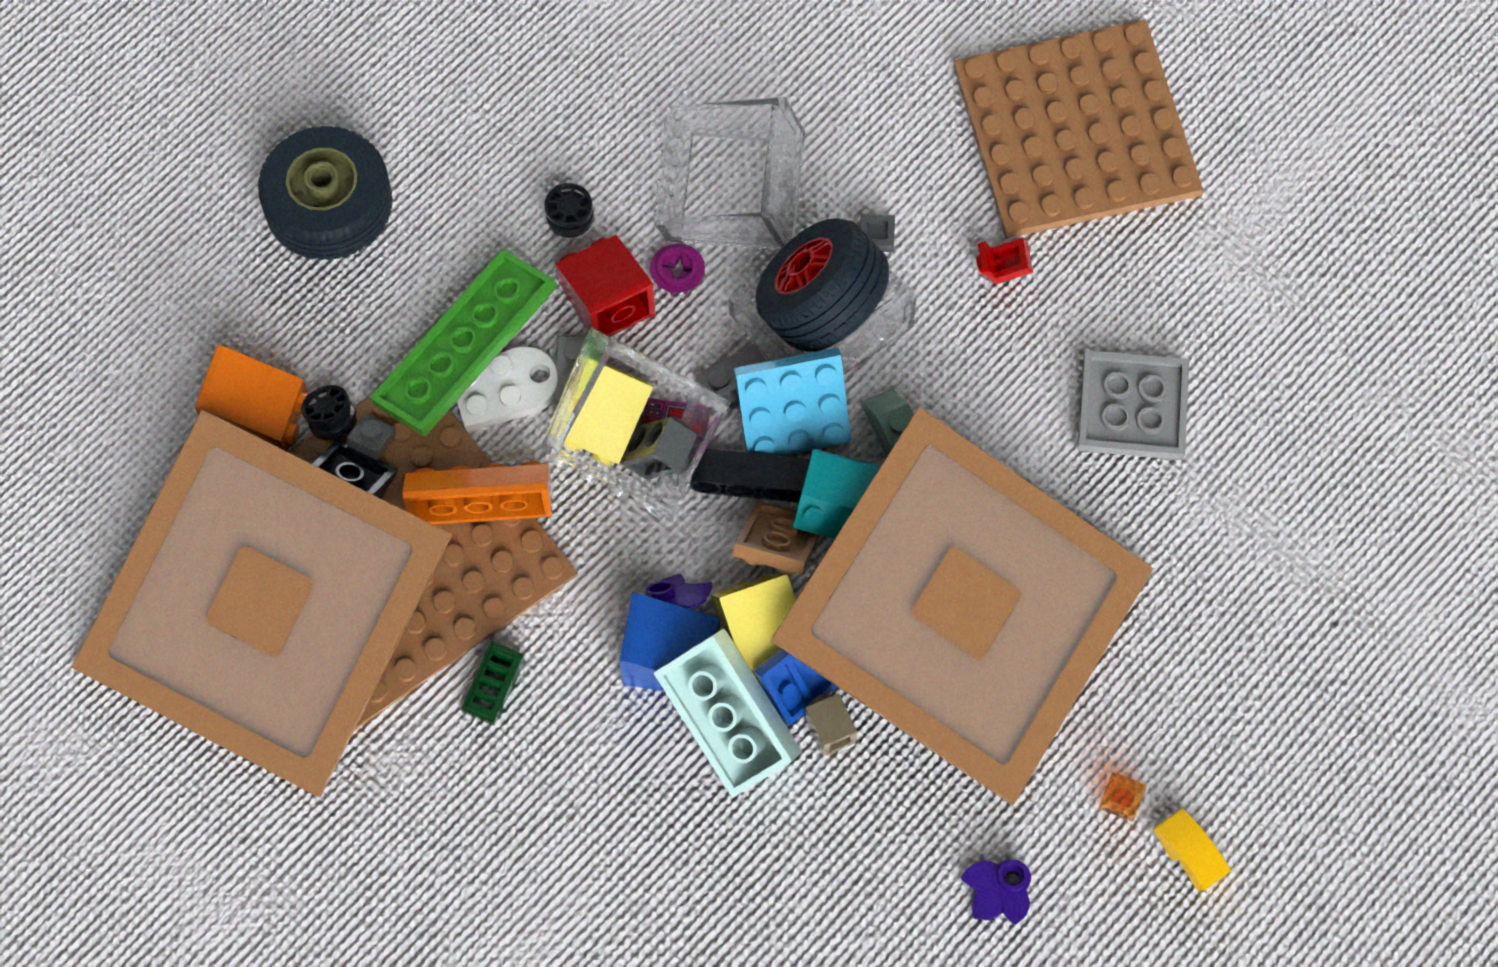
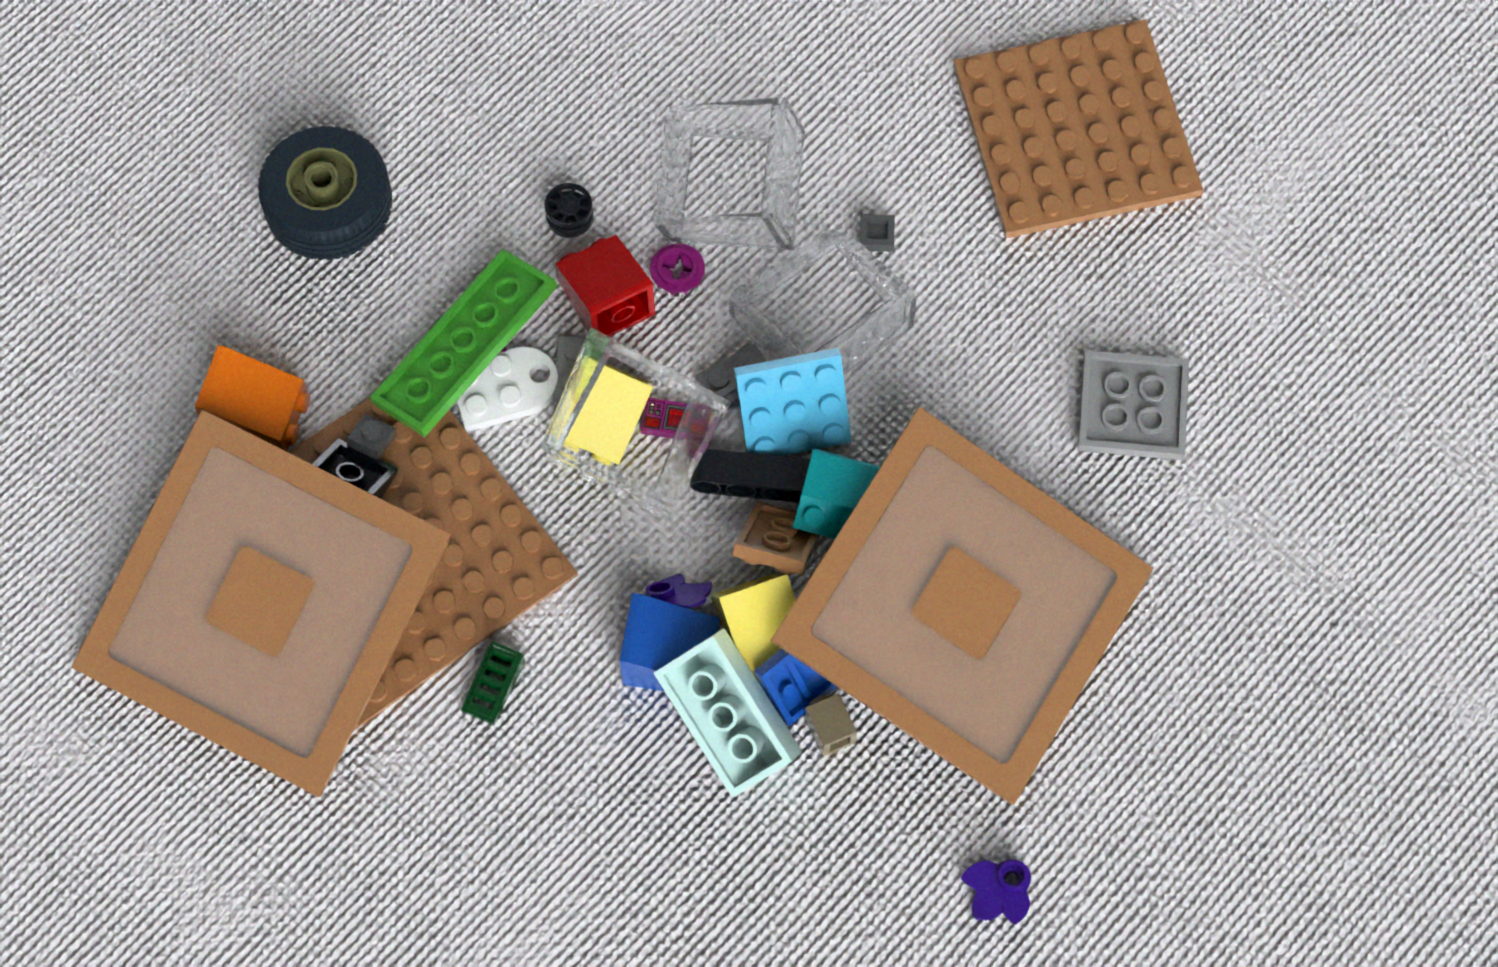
black wheel [301,385,357,440] -> none
orange slope [402,461,552,525] -> none
dark grey brick [620,417,697,480] -> none
black wheel [755,218,889,352] -> none
sand green slope [861,389,914,457] -> none
red bracket [976,237,1033,285] -> none
clear orange plate [1099,772,1147,822] -> none
yellow slope [1153,809,1232,891] -> none

